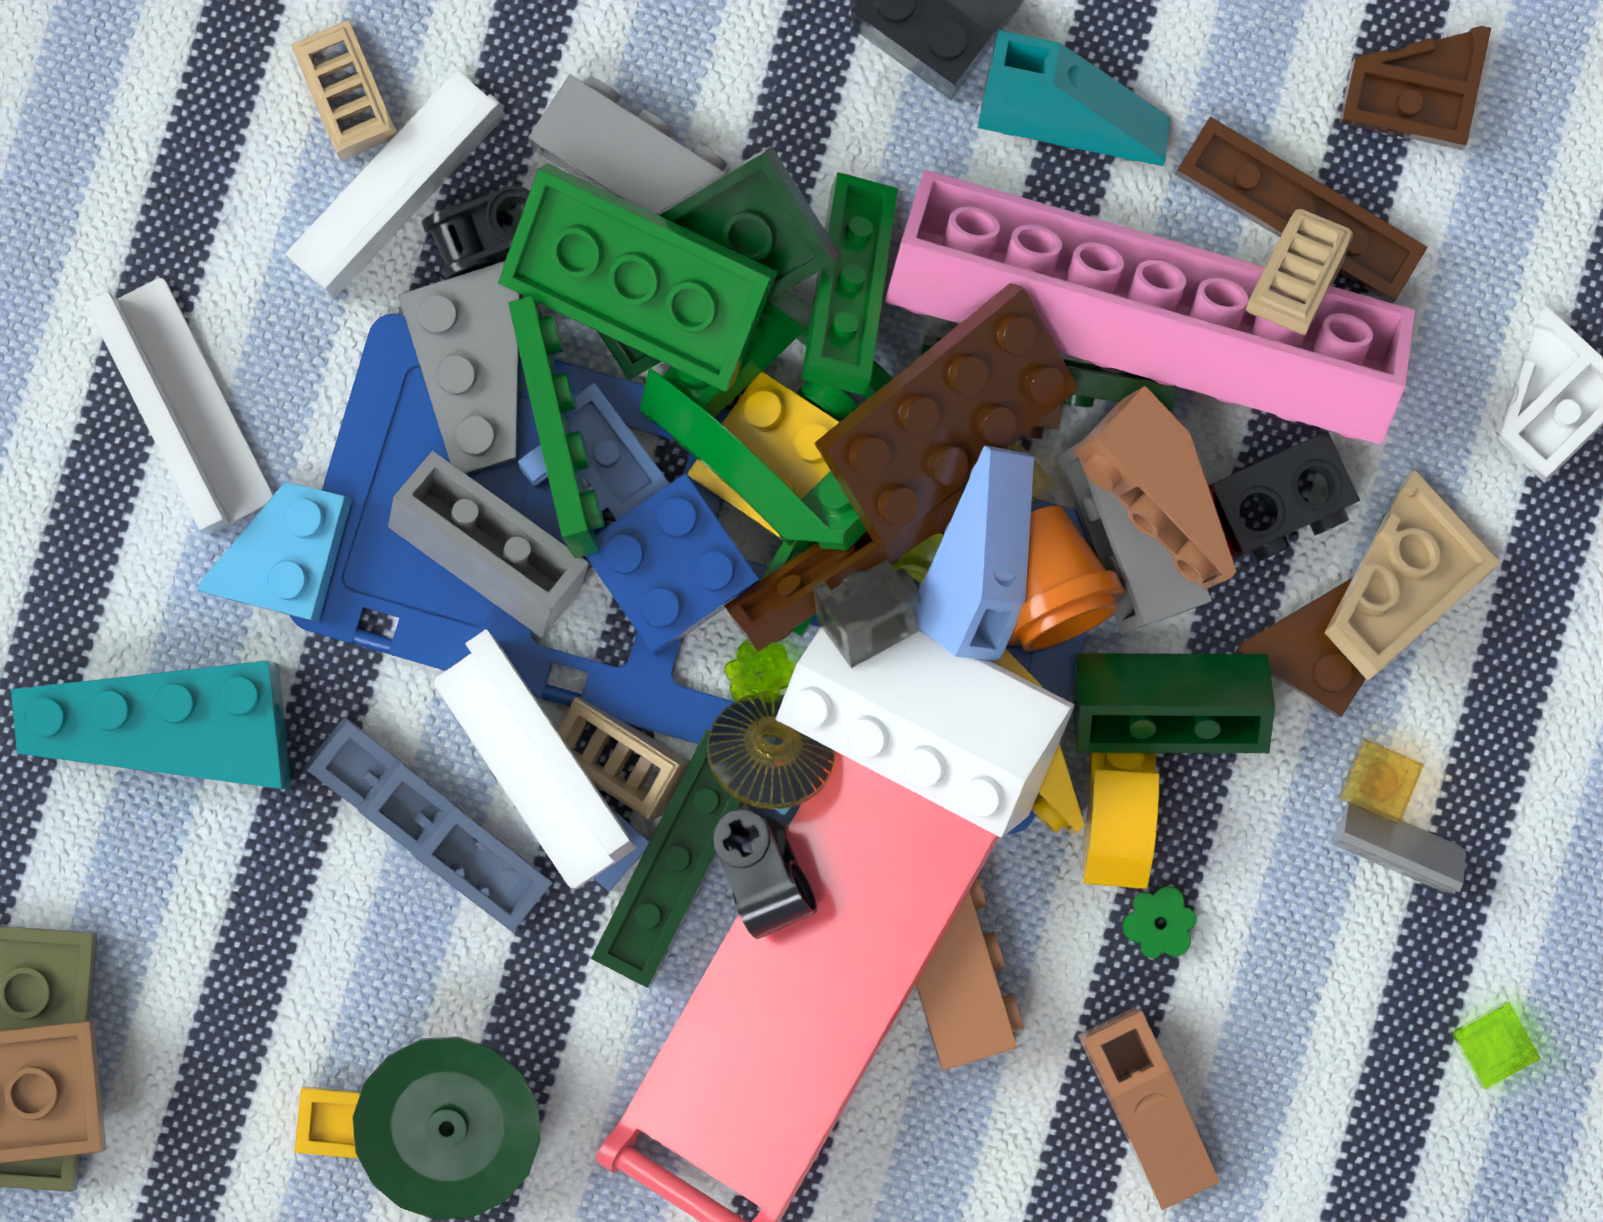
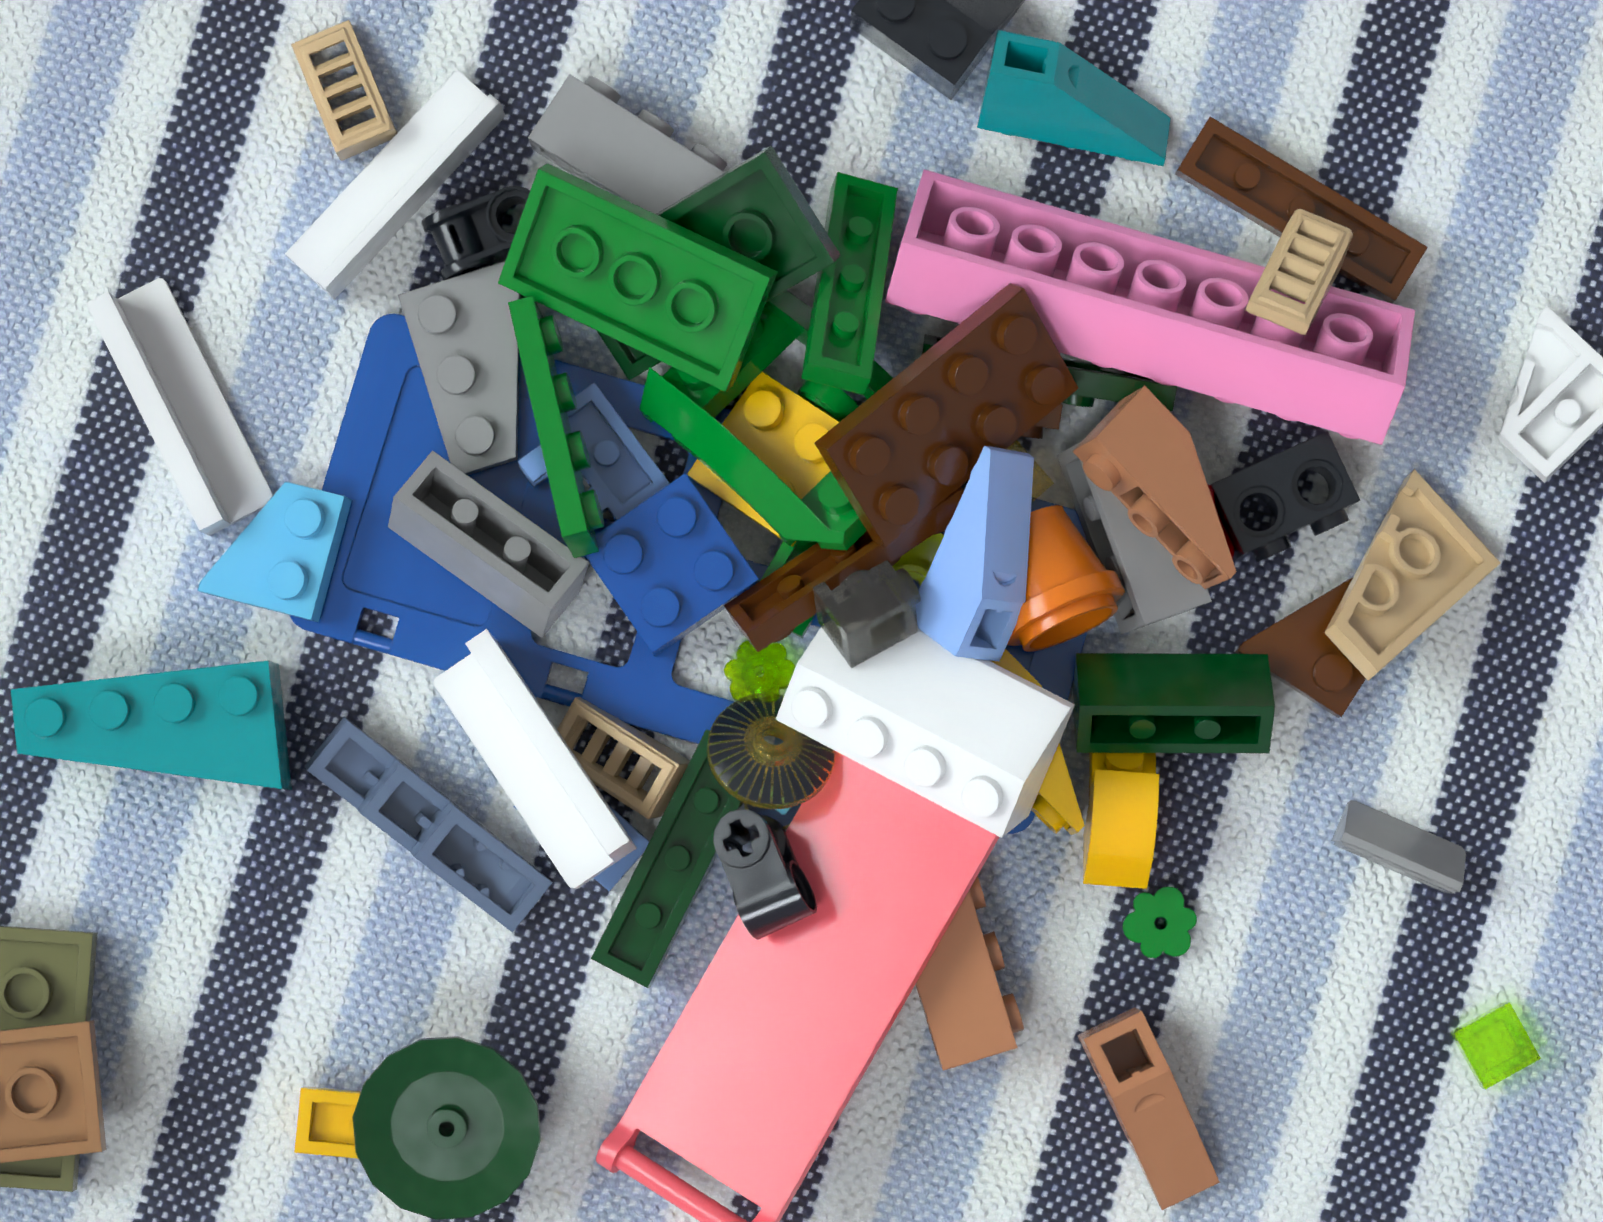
clear yellow plate [1337,739,1425,824] -> none
reddish brown wing [1339,26,1491,150] -> none

